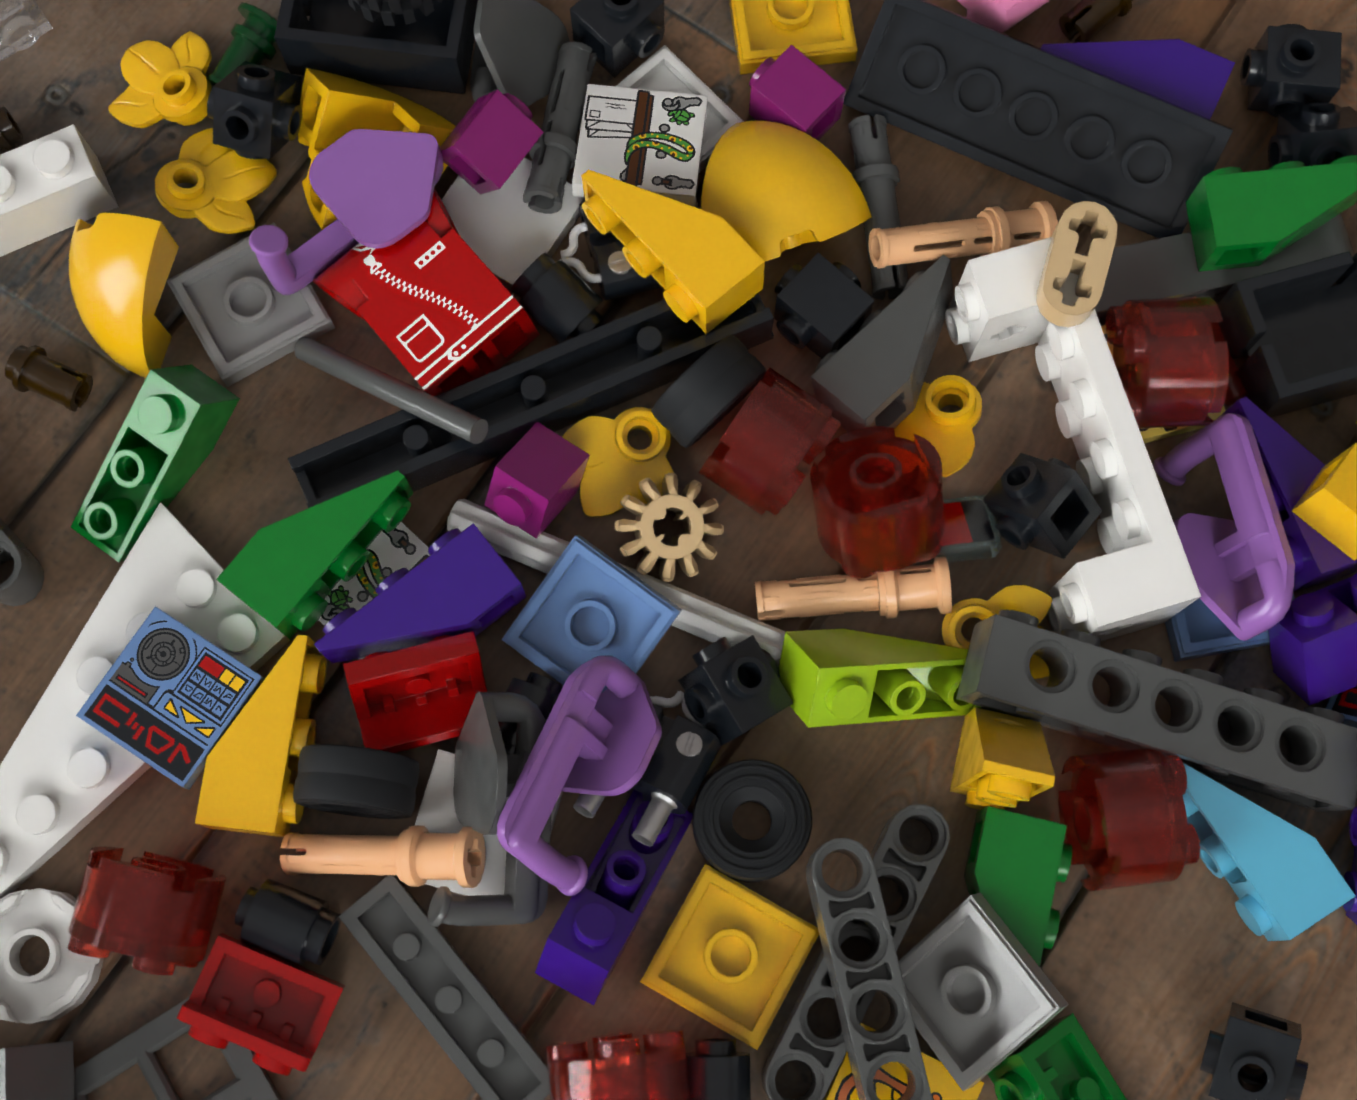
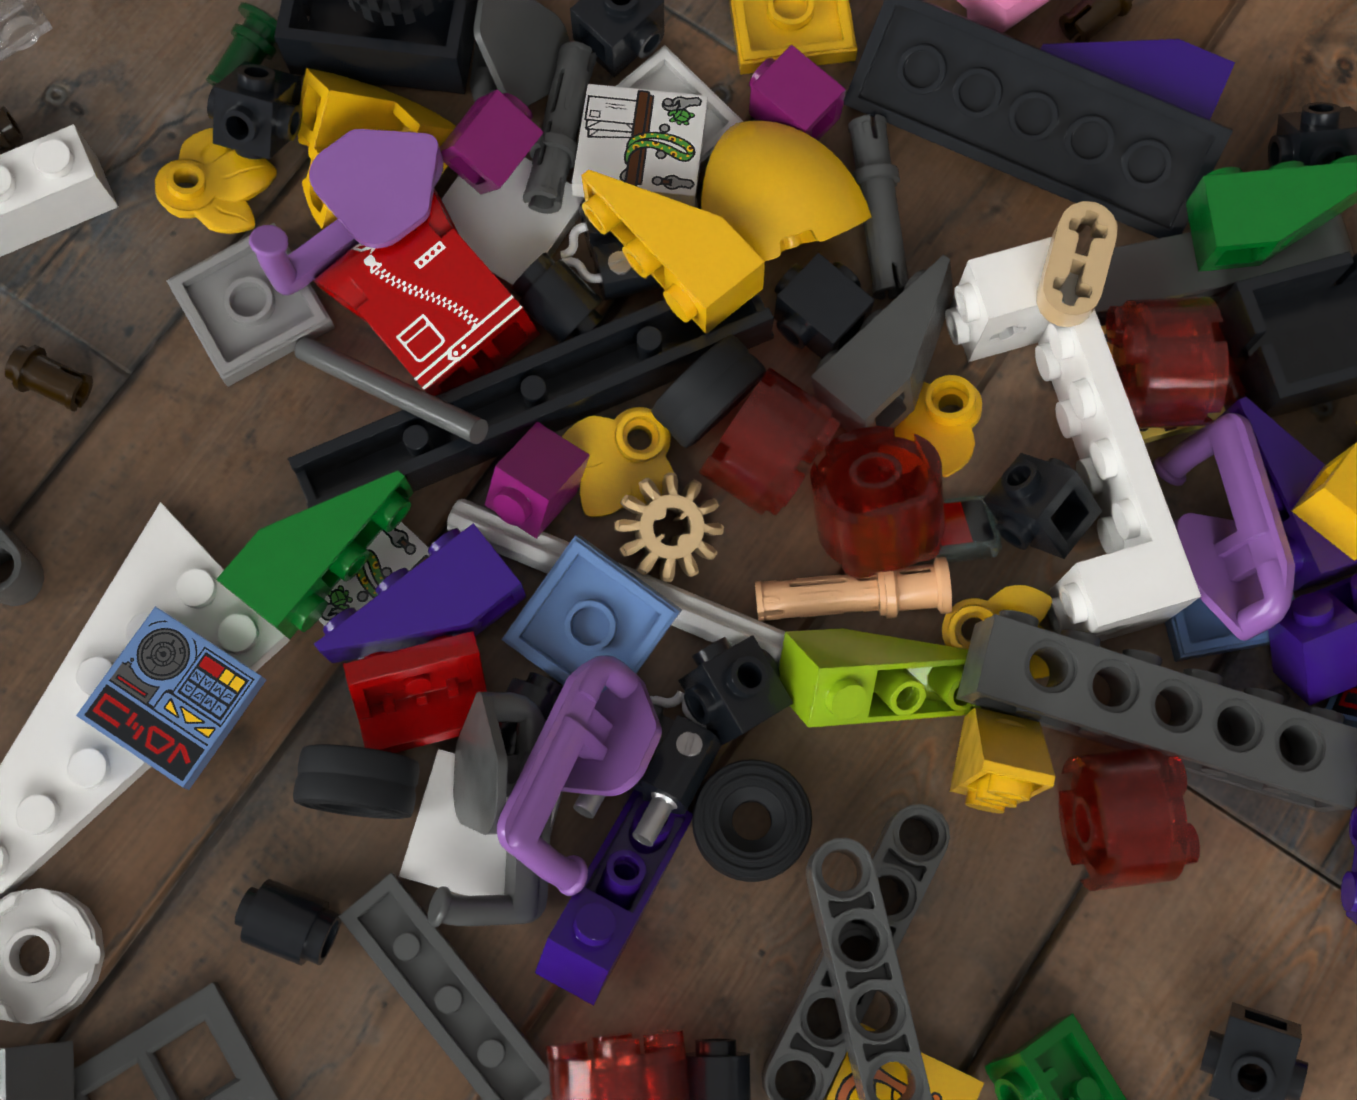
clear red brick [67,846,227,976] -> none
yellow brick [69,213,179,378] -> none
green slope [71,364,240,562] -> none
yellow plate [108,31,212,128] -> none
red bracket [177,933,345,1076] -> none
yellow slope [195,634,327,837] -> none
light nougat pin [280,825,486,888] -> none
yellow tile [640,864,819,1050] -> none
light nougat pin [868,201,1058,269] -> none
light grey tile [898,893,1069,1091] -> none
green slope [964,806,1073,967] -> none
medium azure slope [1154,761,1356,941] -> none
black brick [1240,24,1342,117] -> none

